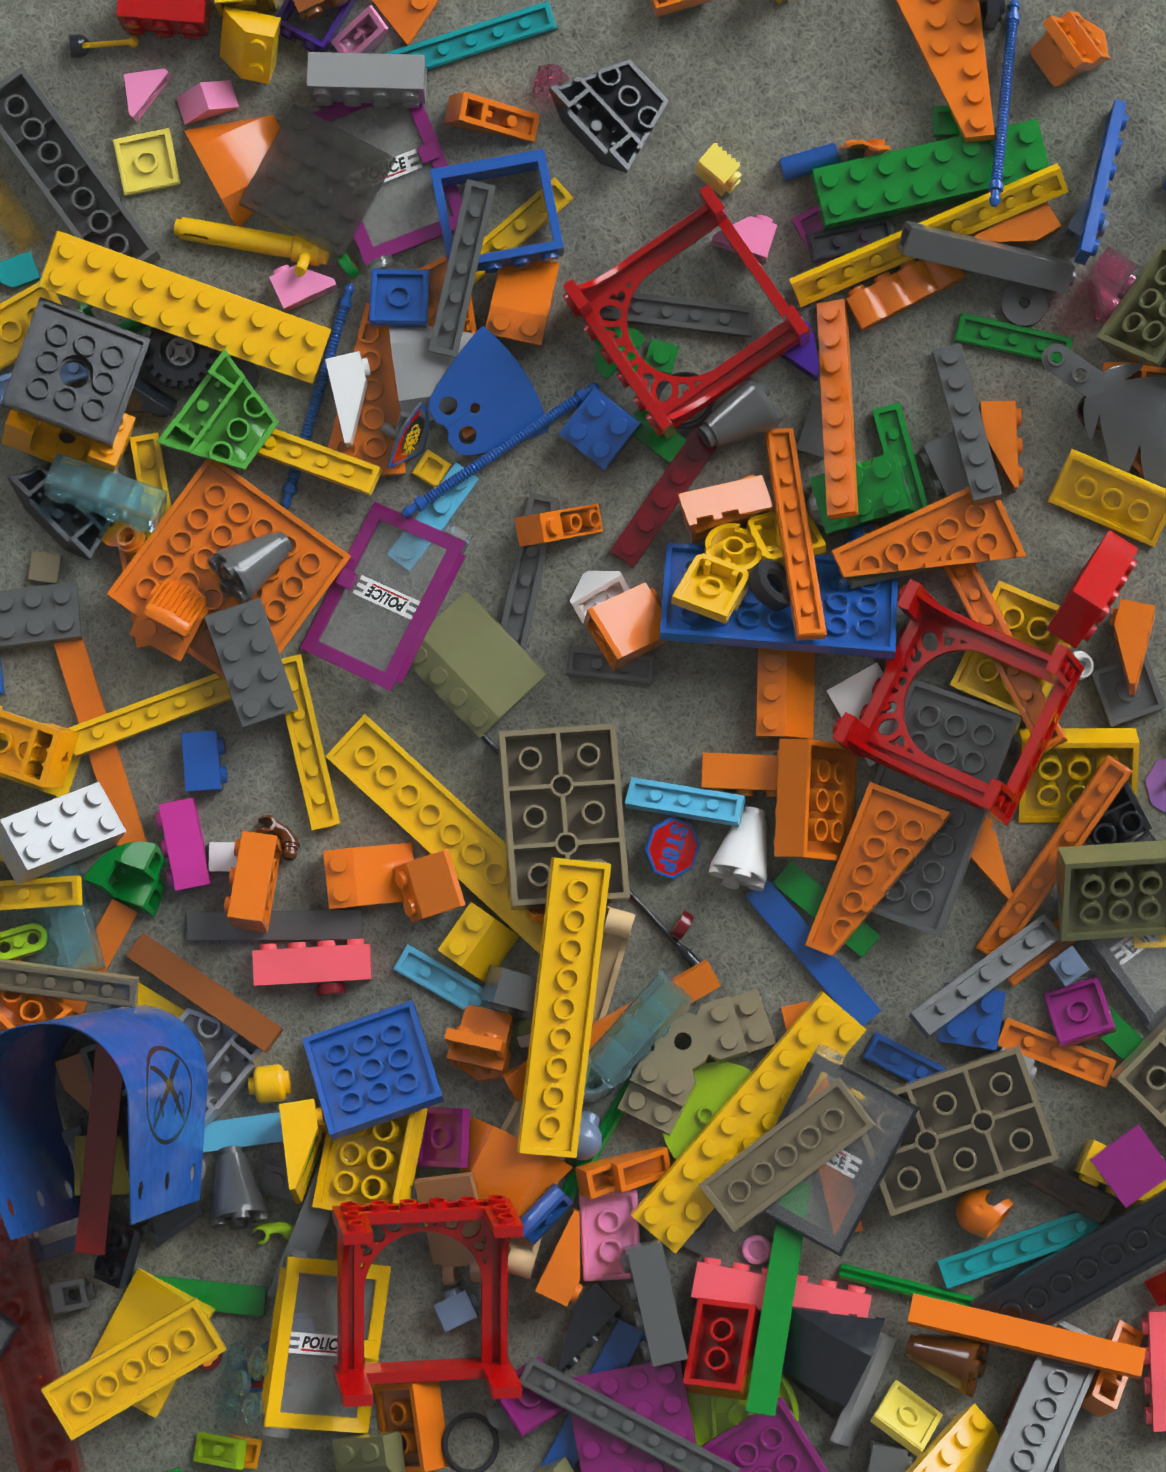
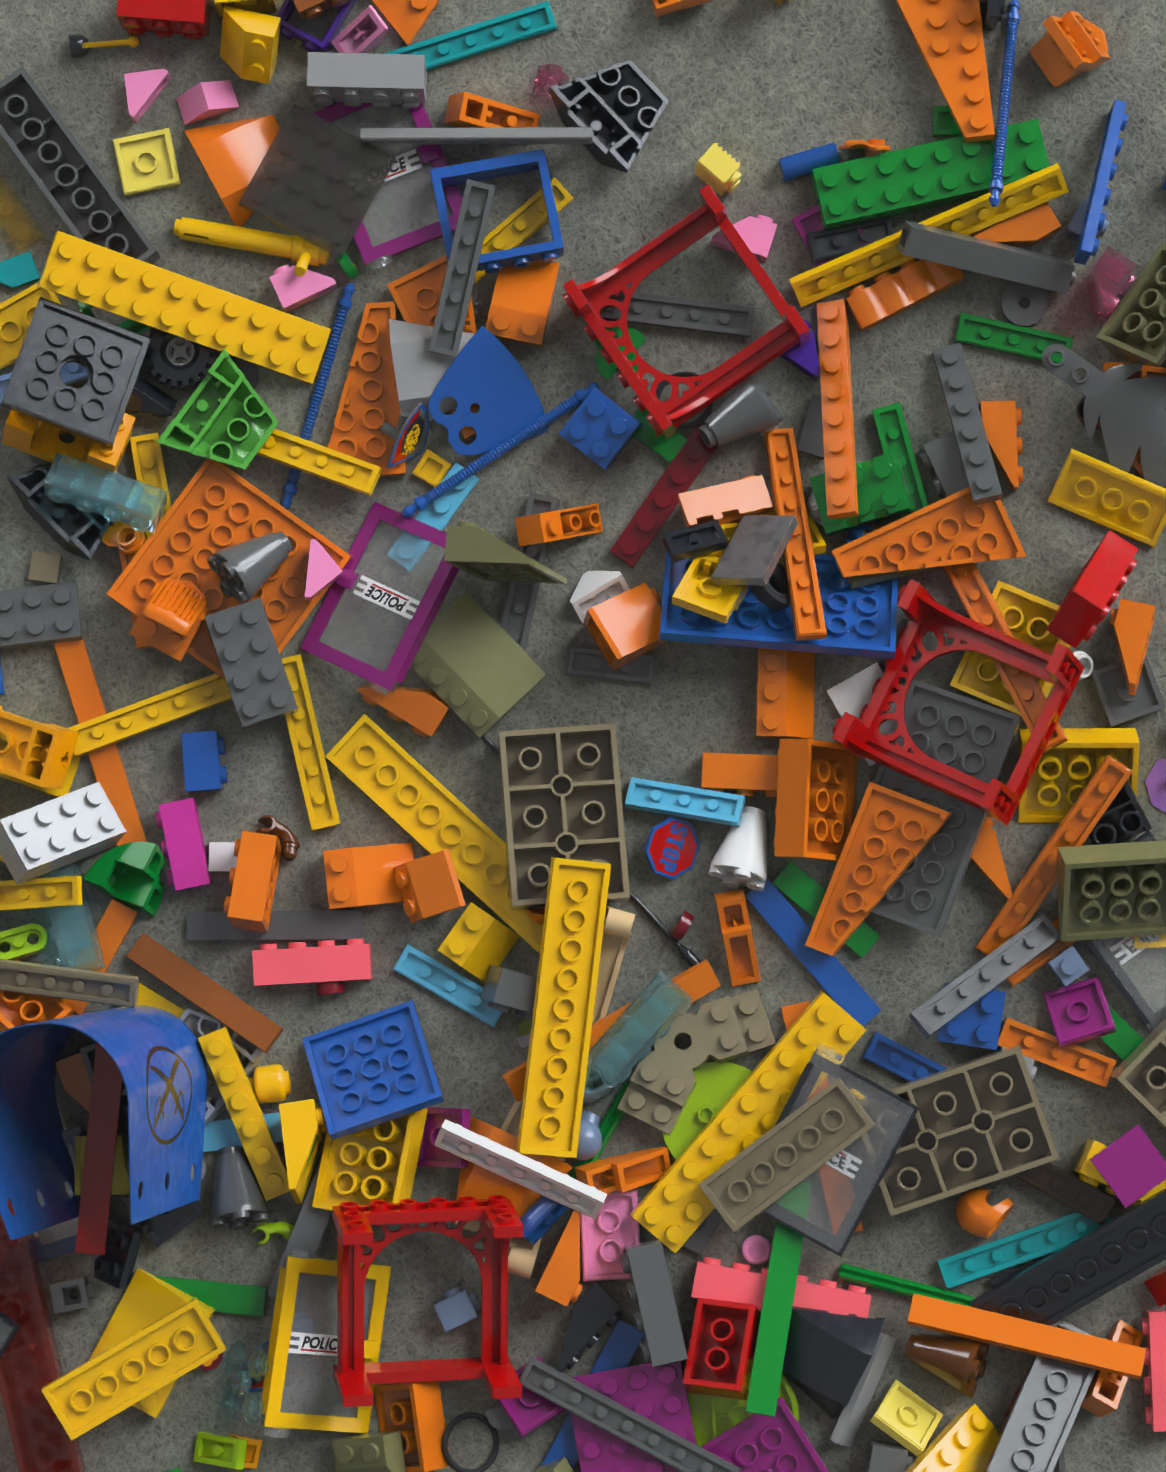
white slope [325,351,371,448] -> none
blue tile [369,269,430,327] -> none
medium nougat tile [414,1172,485,1286] -> none
orange piece [444,1005,514,1083] -> none
green plate [645,339,679,375] -> none
none -> yellow plate [198,1026,290,1201]
none -> bright pink slope [304,539,343,601]
none -> orange slope [357,684,451,737]
none -> light grey tile [360,127,594,145]
none -> white plate [434,1119,607,1220]
none -> olive slope [444,521,567,584]
none -> black plate [662,520,728,563]
none -> flat silver tile [711,515,798,586]
none -> orange slope [714,888,761,987]

